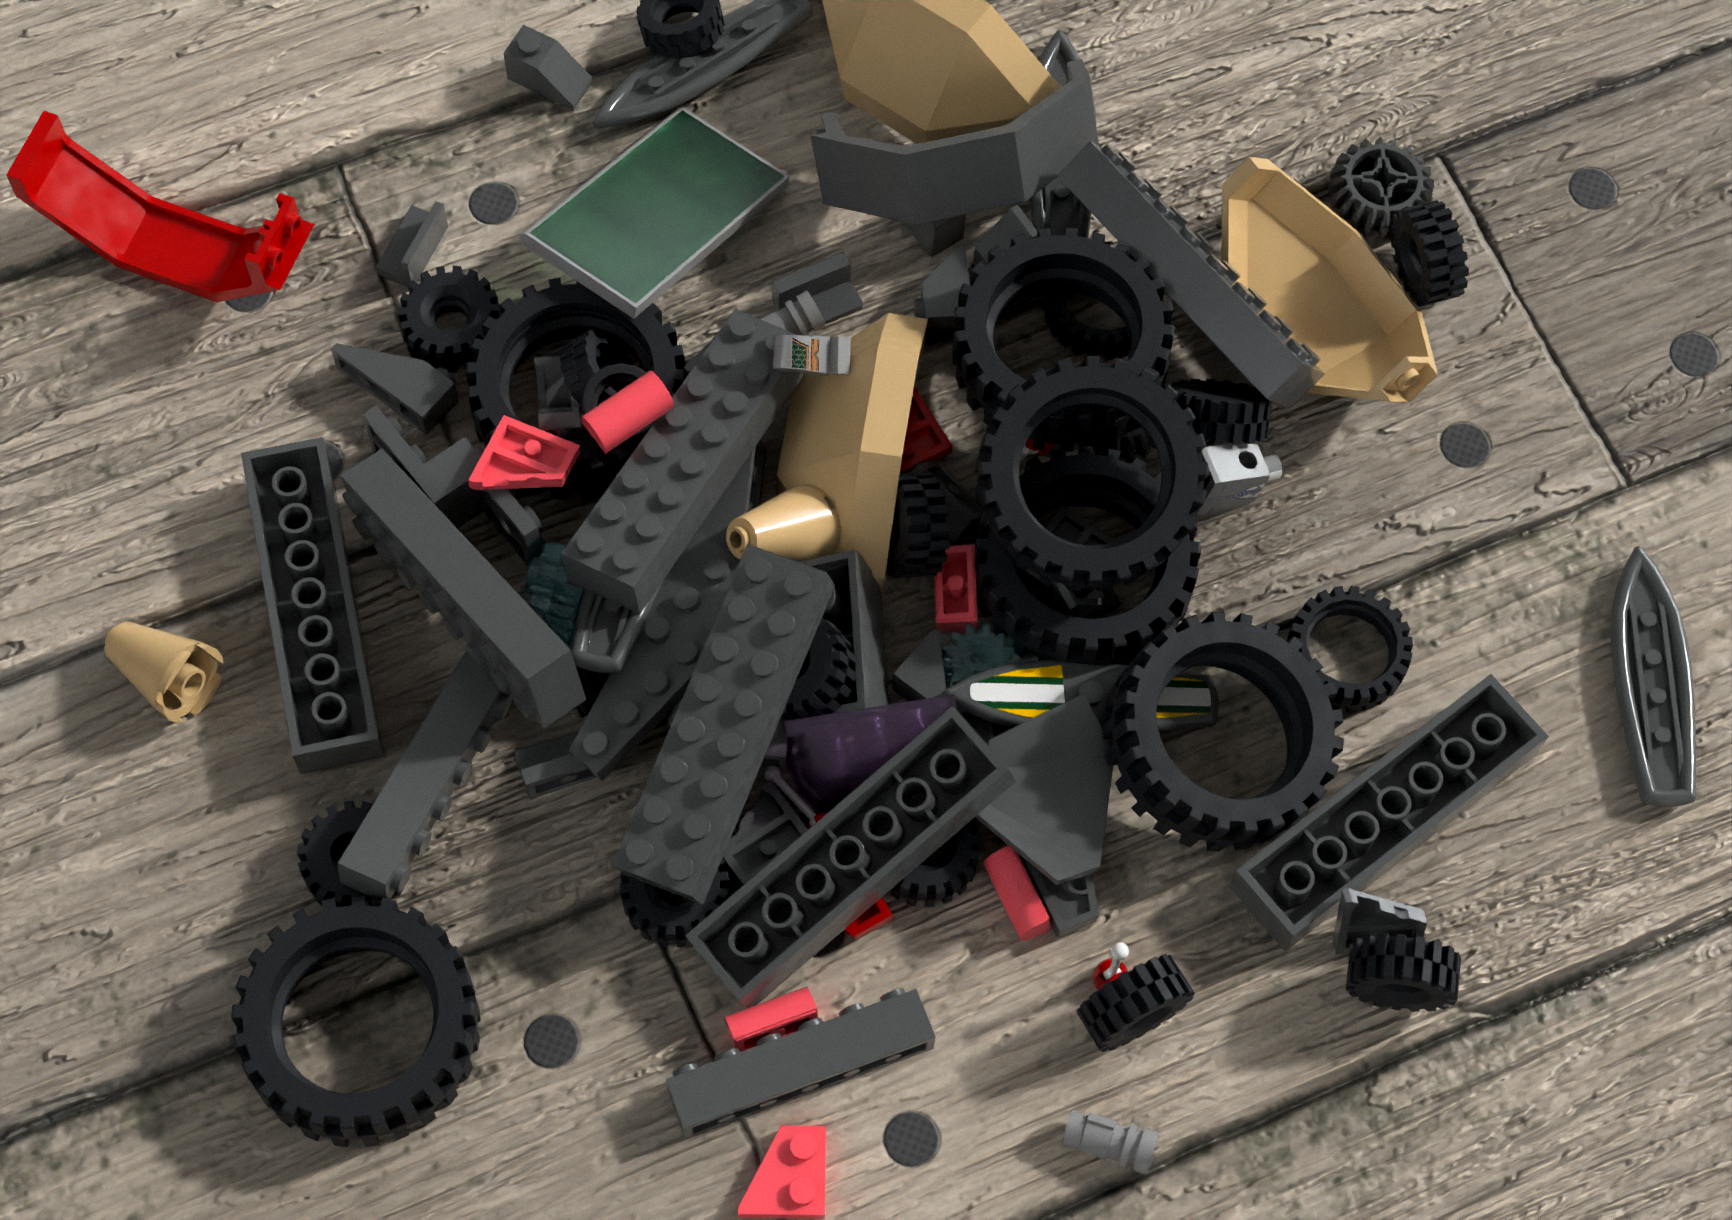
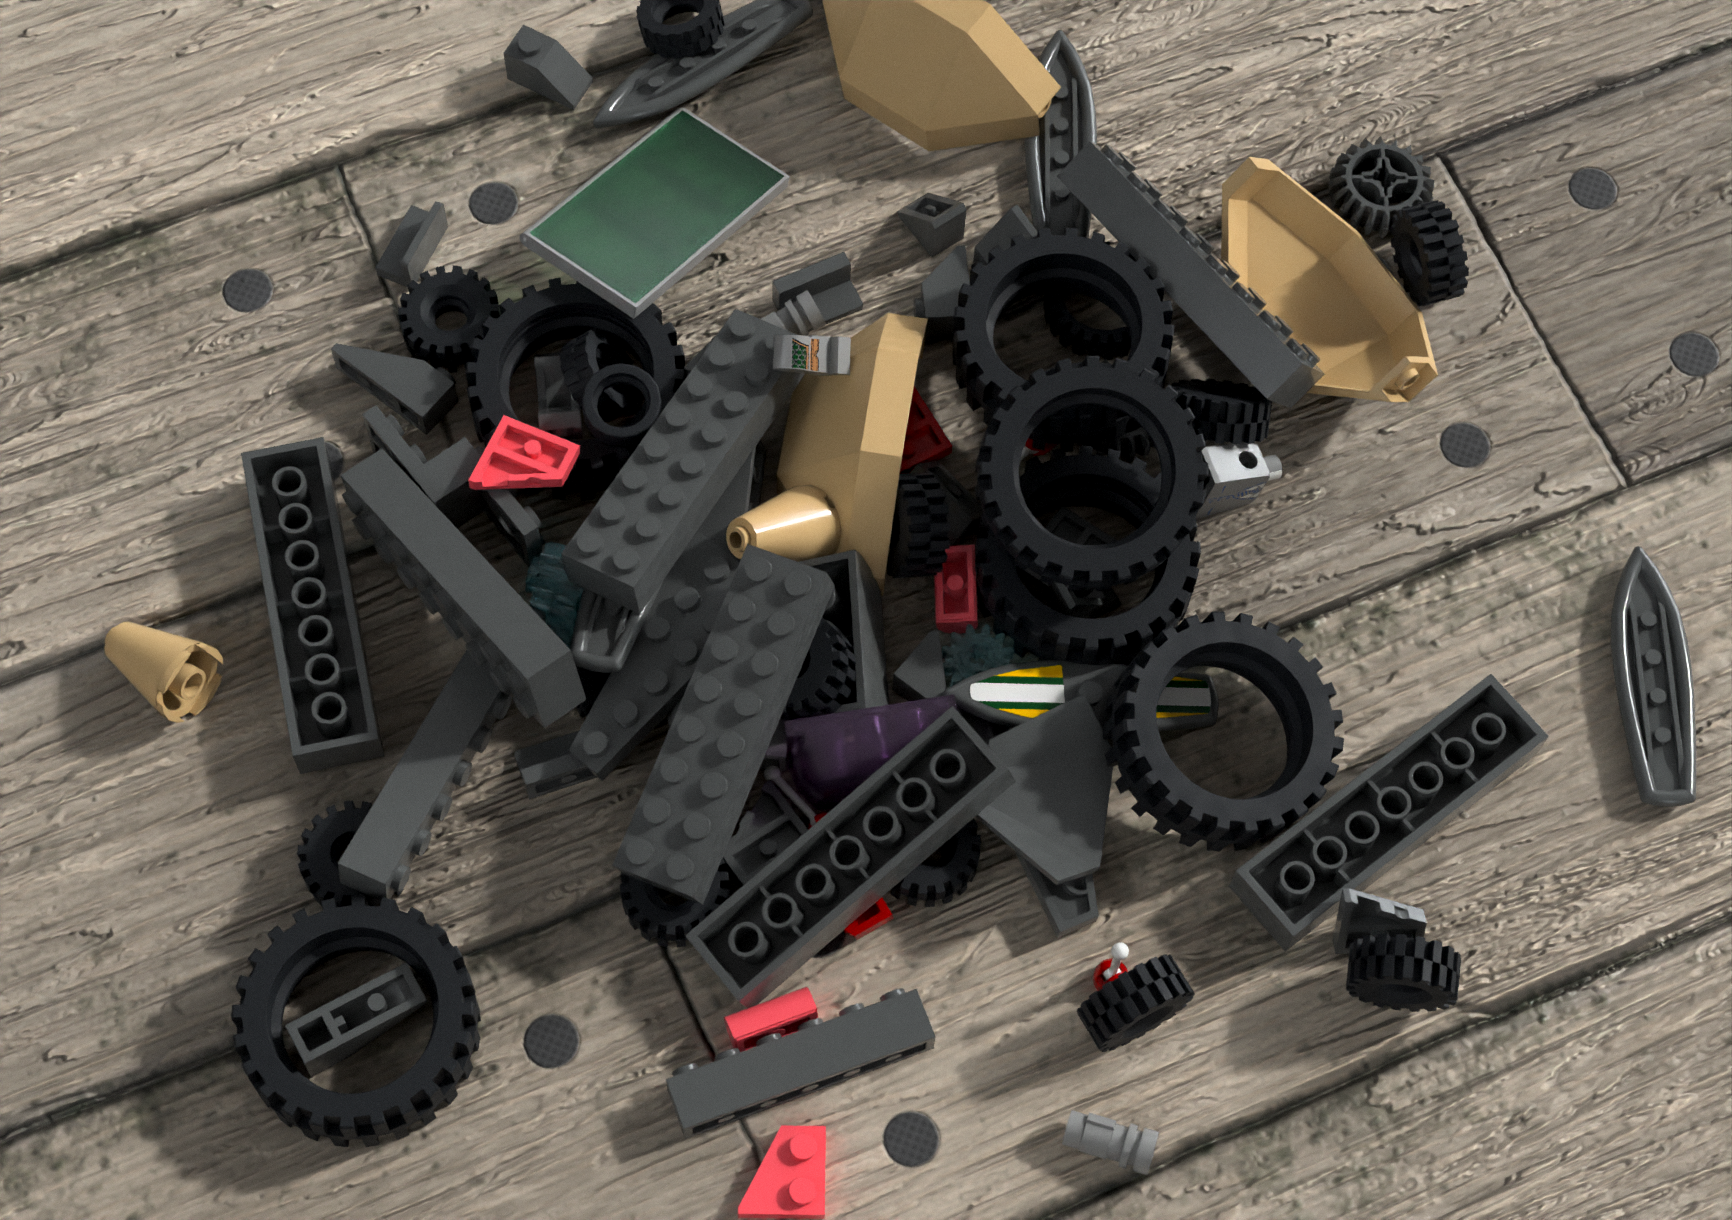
red panel [6,111,315,302] -> none
coral brick [581,370,674,454] -> none
dark grey panel [810,59,1099,225] -> none
coral brick [983,845,1051,941] -> none
black tyre [1286,586,1413,712] -> none
none -> dark grey slope [285,962,427,1077]

